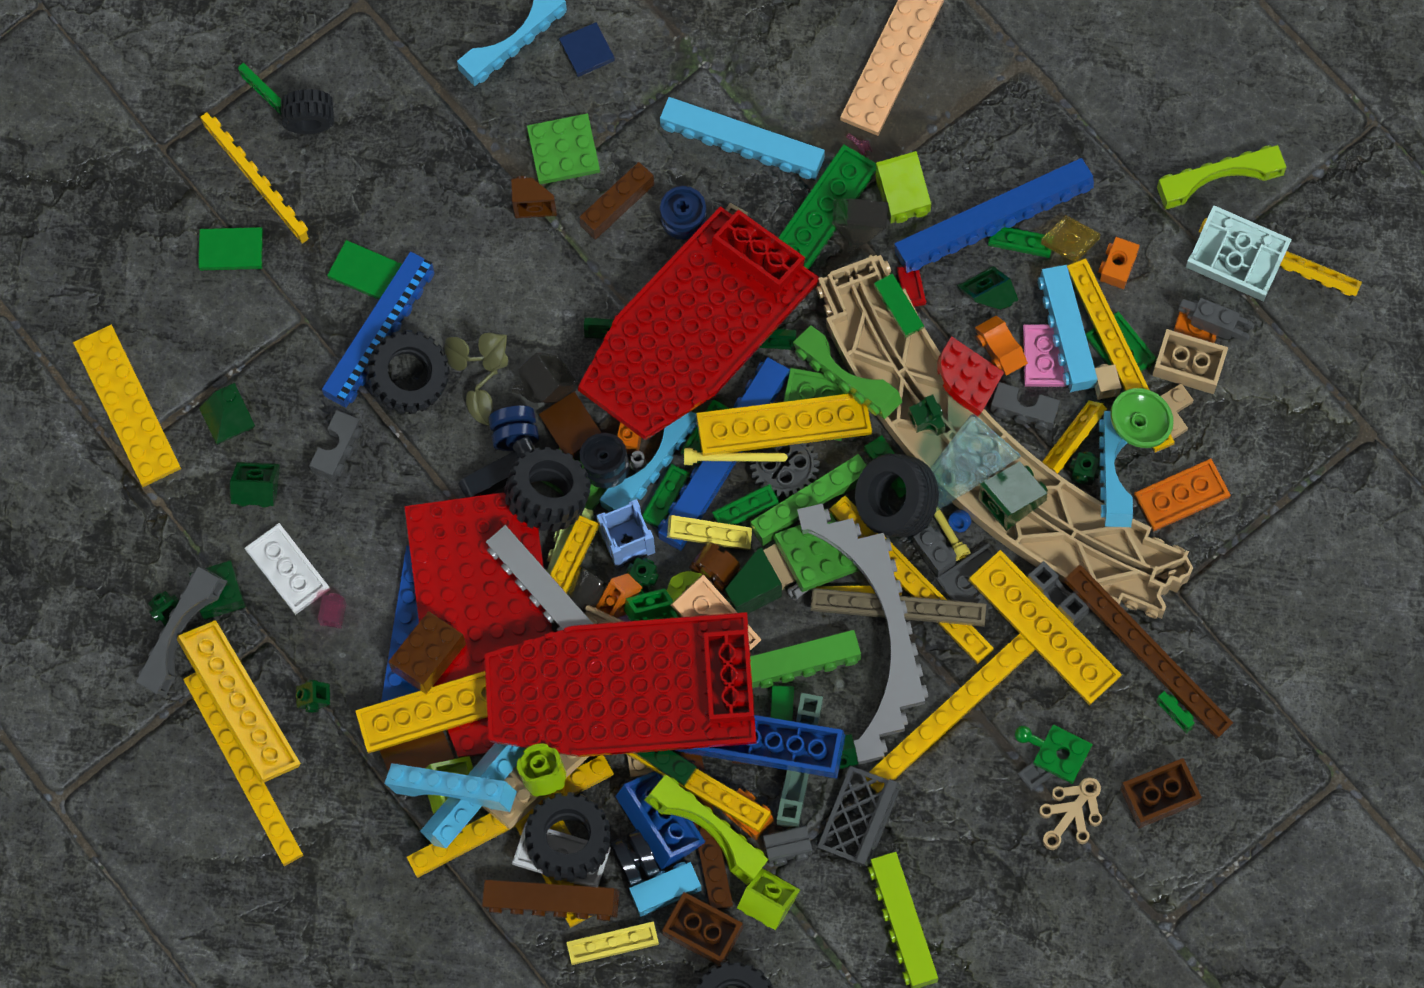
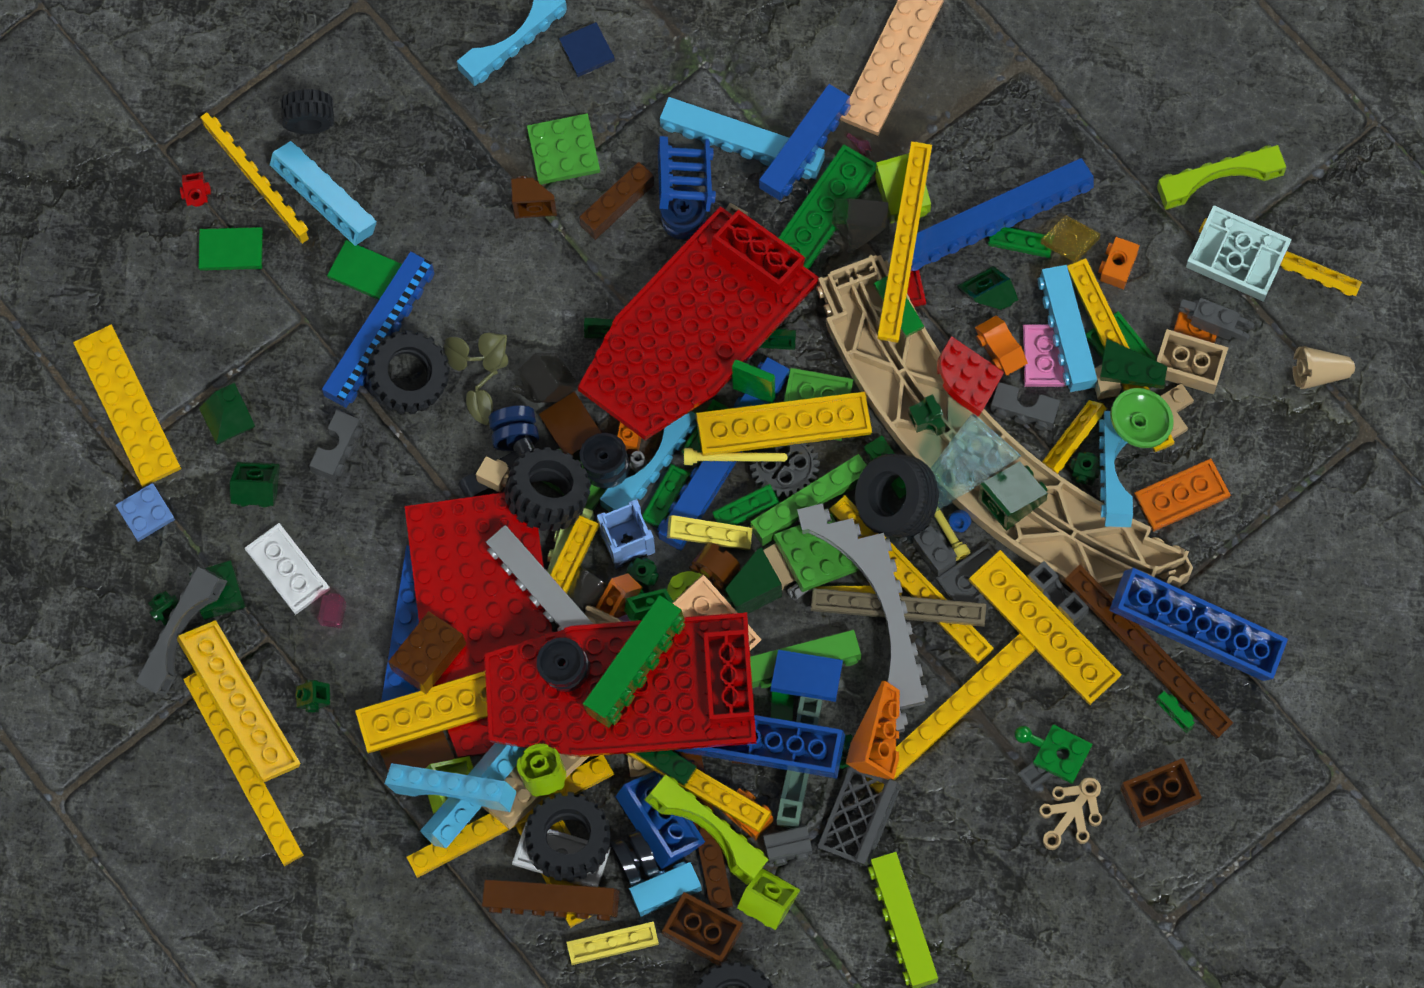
green tile [238,63,281,115] -> none
bright green arch [793,326,902,419] -> none
none -> medium blue plate [116,483,175,541]
none -> red brick [180,172,211,207]
none -> medium azure brick [270,141,377,246]
none -> tan brick [476,457,510,492]
none -> black wheel [537,638,590,692]
none -> green brick [583,595,685,728]
none -> blue fence [658,136,716,212]
none -> green tile [732,360,775,404]
none -> blue brick [759,84,851,201]
none -> blue tile [771,650,843,702]
none -> orange wedge [846,681,900,780]
none -> yellow plate [877,141,932,343]
none -> dark green wing [1100,339,1167,389]
none -> blue brick [1109,568,1288,681]
none -> tan cone [1293,346,1355,389]

